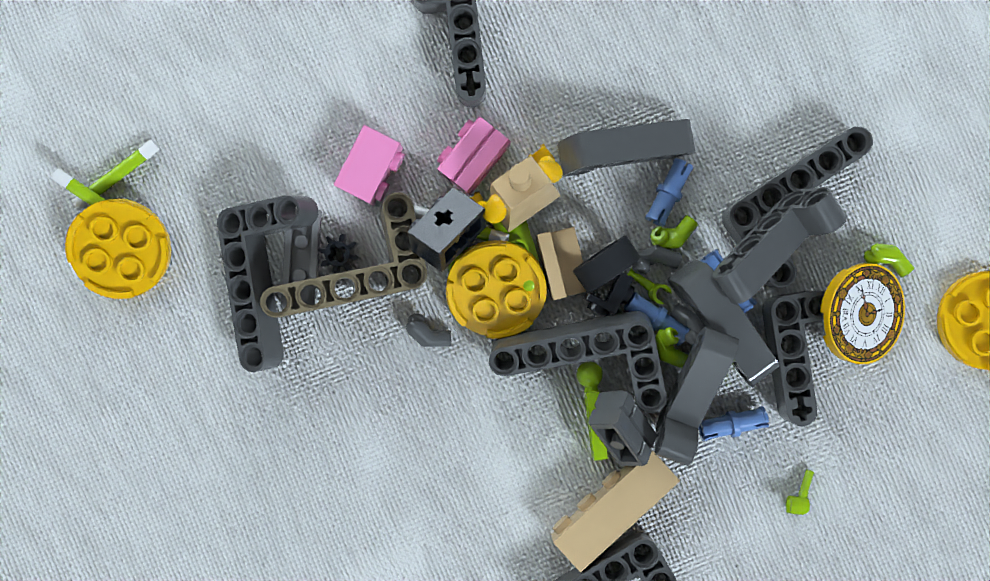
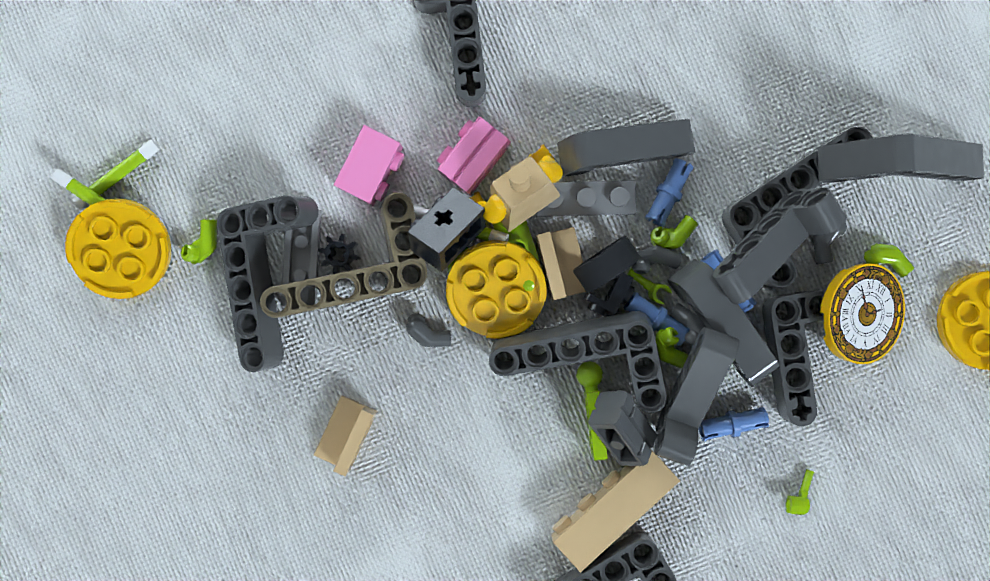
none -> lime arm [181,219,217,264]
none -> tan panel [314,395,378,476]
none -> light grey plate [536,180,636,217]
none -> dark grey arm [812,222,847,264]
none -> dark grey beam [817,134,984,183]

